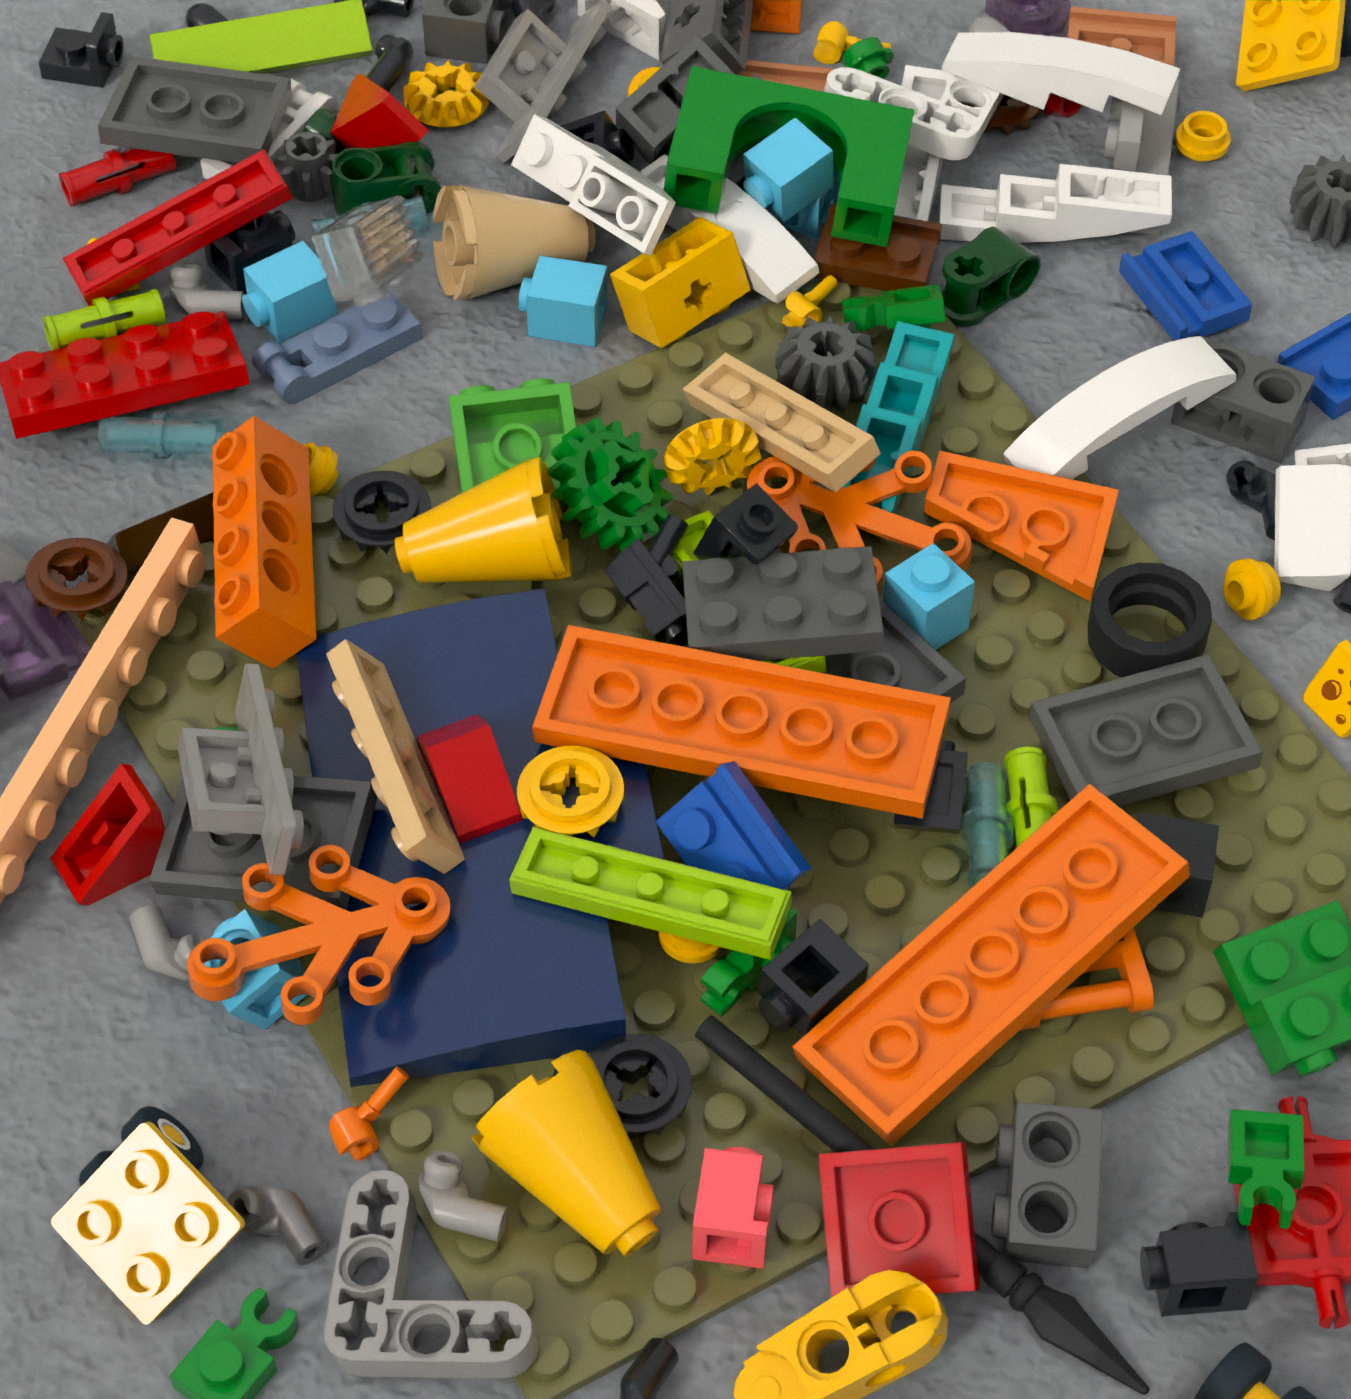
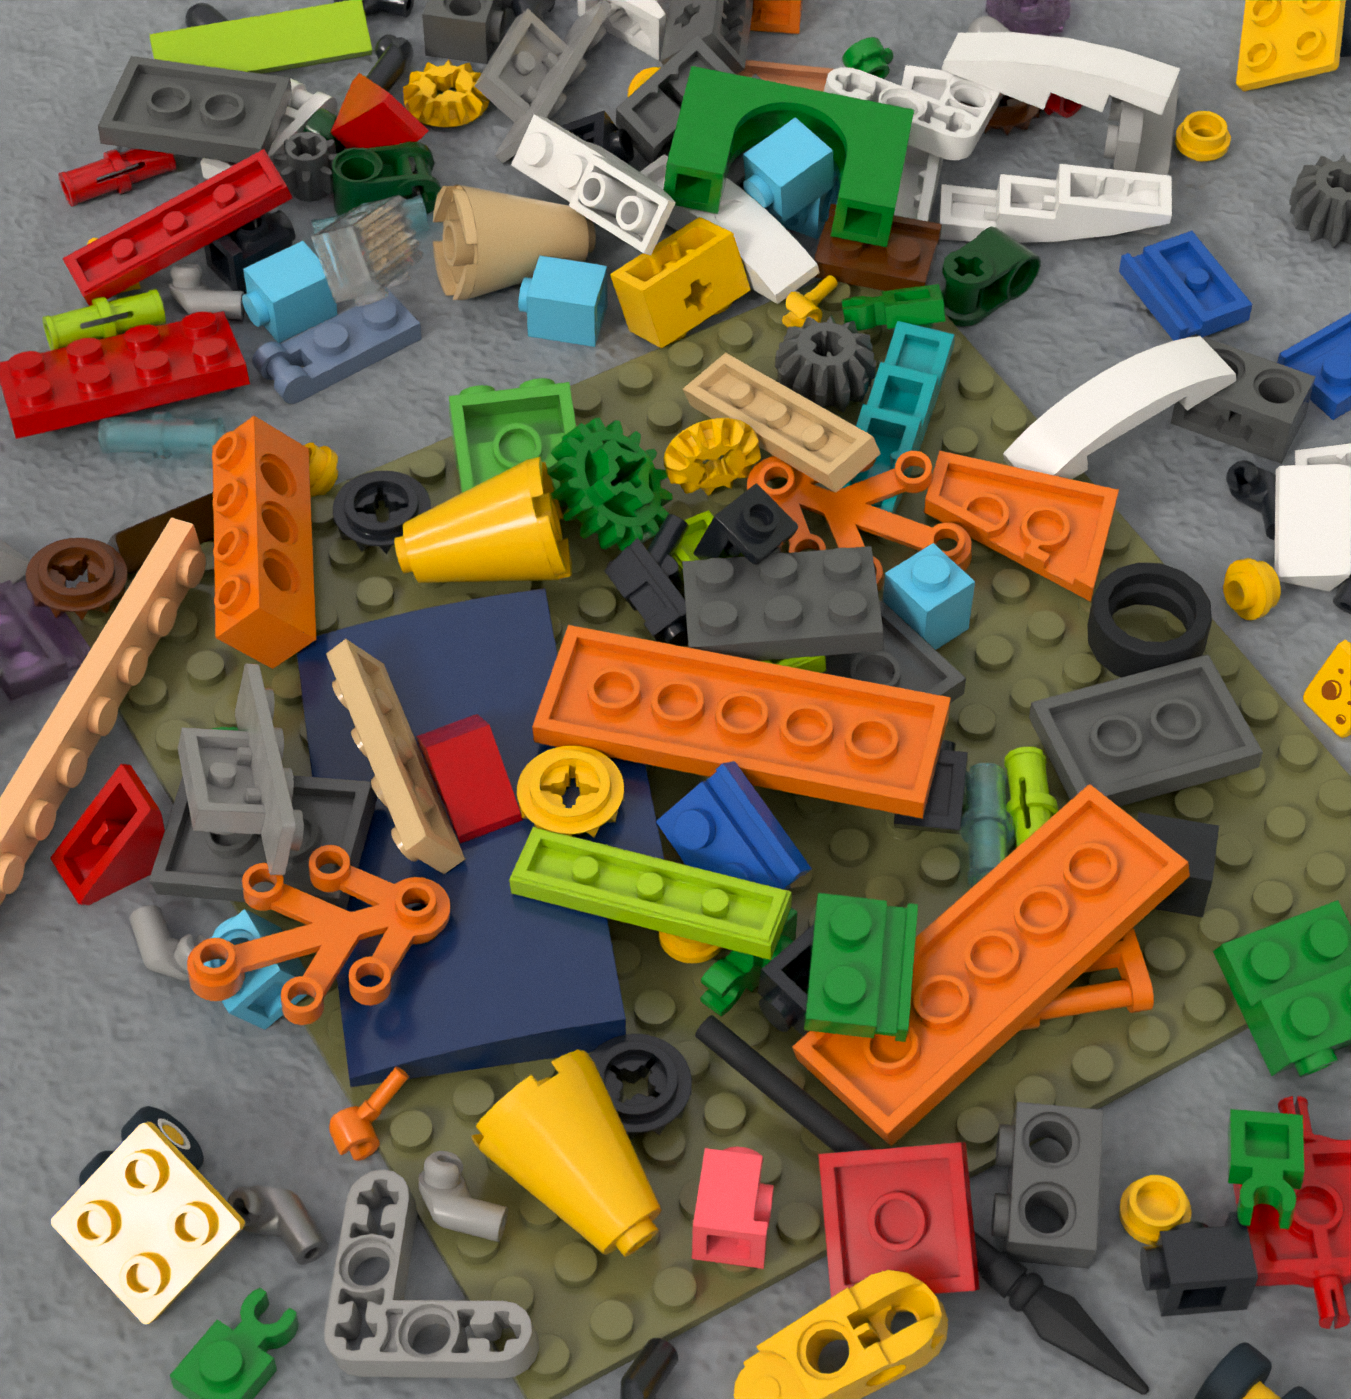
black bracket [38,12,124,88] -> none
yellow hand [813,21,891,64] -> none
nougat plate [1067,6,1177,66] -> none
none -> green plate [804,893,918,1042]
none -> yellow plate [1119,1175,1192,1246]

